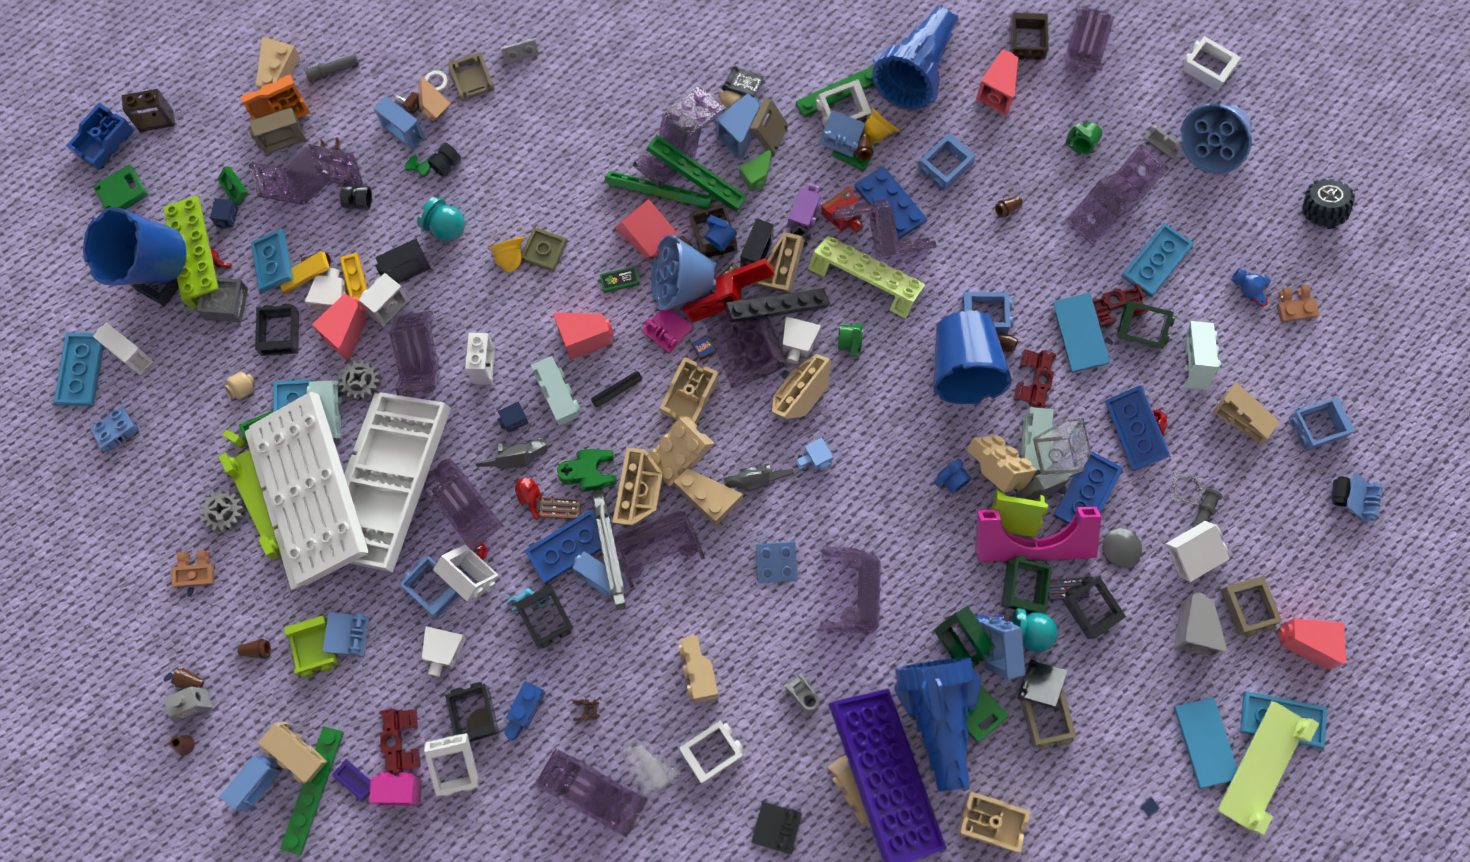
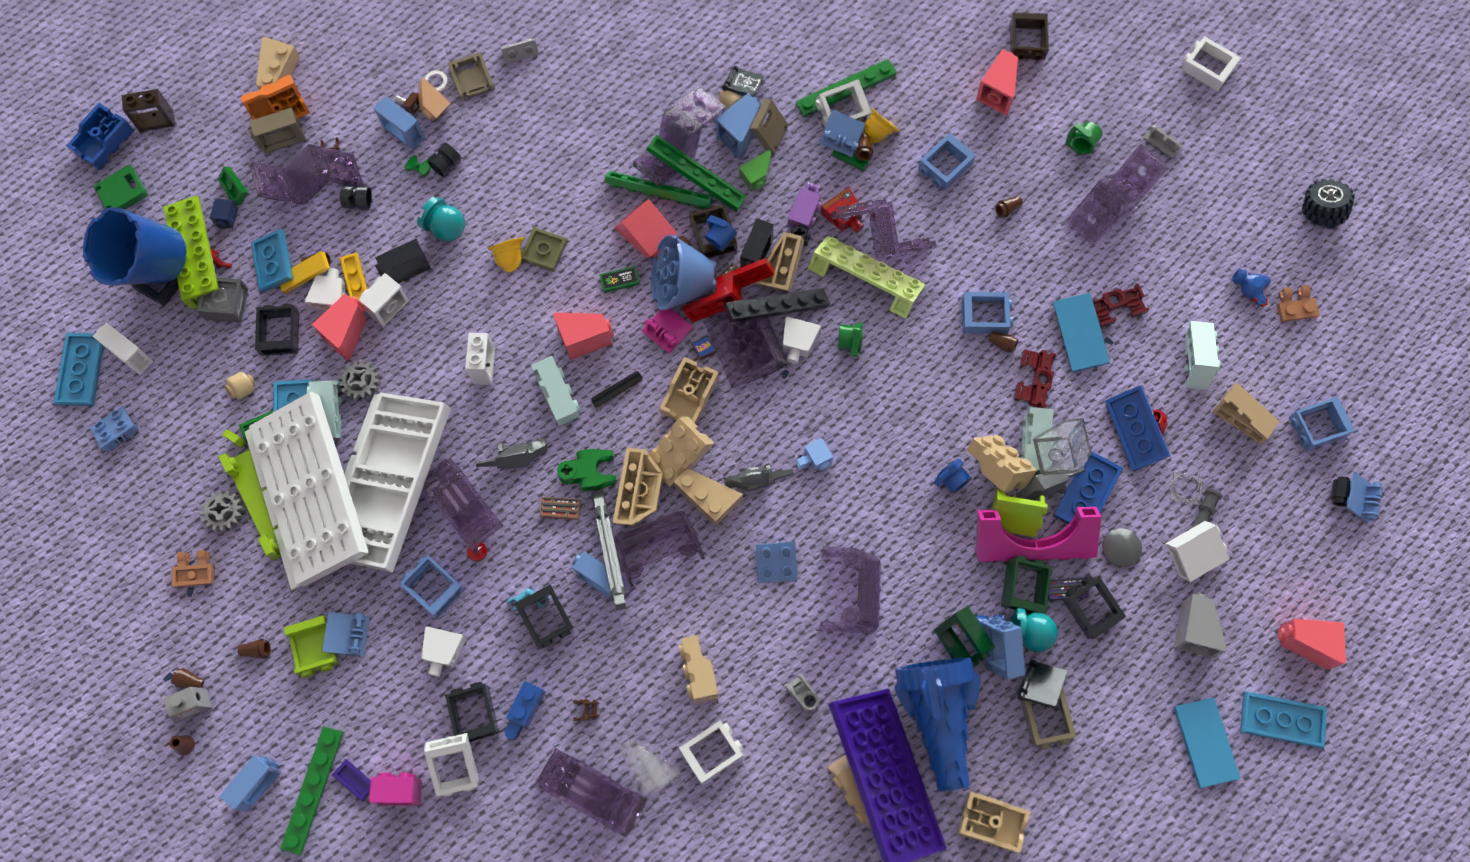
tan wedge [258,722,327,783] -> none
dark grey pin [304,54,359,83] -> none
dark red piece [379,709,420,775] -> none
clear purple bracket [389,310,440,397] -> none
white window [433,545,499,601] -> none
dark brown piece [468,709,490,735] -> none
dark blue brick [497,401,529,433] -> none
red piece [515,478,542,520] -> none
blue plate [524,509,602,584] -> none
black hinge [751,801,802,855] -> none
tan wedge [772,354,831,419] -> none
blue plate [854,166,927,241] -> none
blue cone [872,6,959,110] -> none
blue cone [933,311,1012,404] -> none
green container [966,684,1009,744] -> none
clear purple bracket [1064,5,1114,73] -> none
dark green window [1116,300,1175,349] -> none
dark azure tile [1121,223,1194,297] -> none
dark blue window [1141,798,1160,816] -> none
medium blue cone [1180,103,1252,174] -> none
yellowish green bracket [1218,701,1319,835] -> none
dark tan window [1221,576,1282,637] -> none

